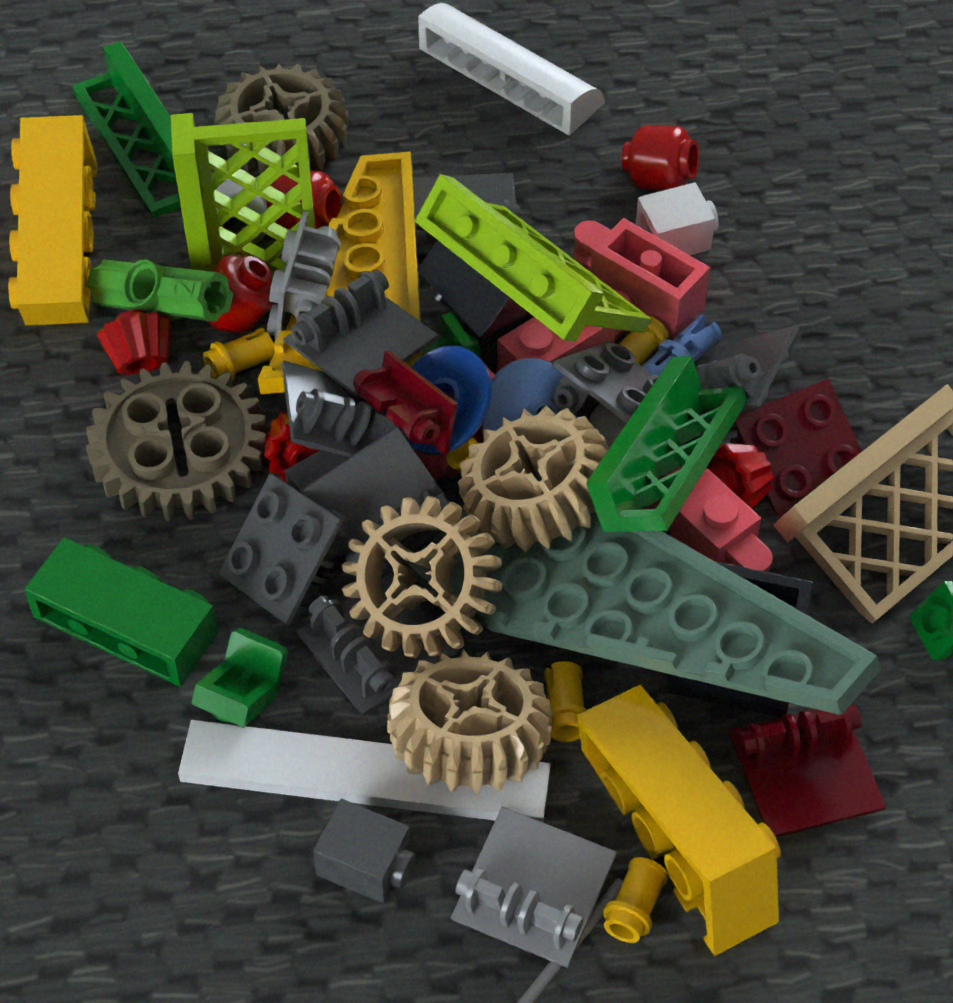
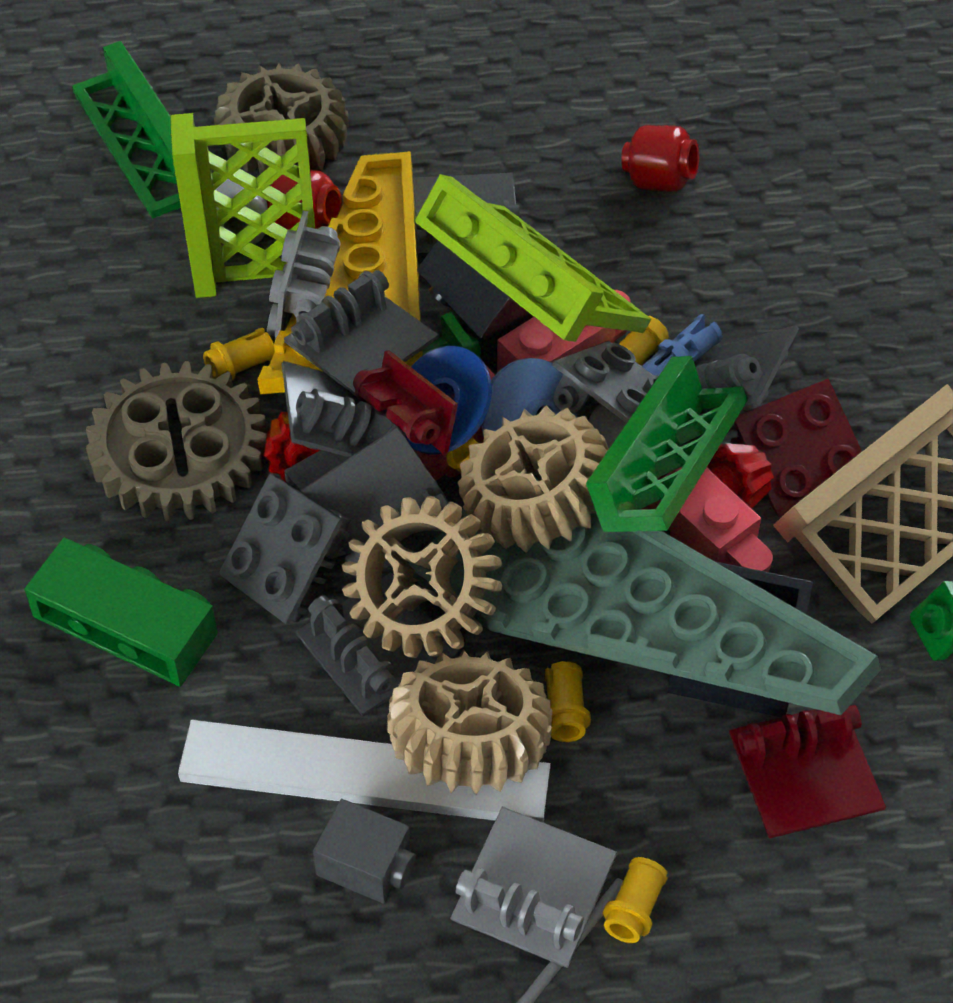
yellow wedge [8,115,98,326] -> none
bright green piece [86,259,233,322] -> none
red piece [97,310,172,376] -> none
green bracket [191,628,288,728] -> none
red head [207,254,274,333] -> none
white brick [418,3,605,136] -> none
coral brick [573,218,710,340] -> none
yellow wedge [577,685,781,956] -> none
white brick [635,182,719,255] -> none

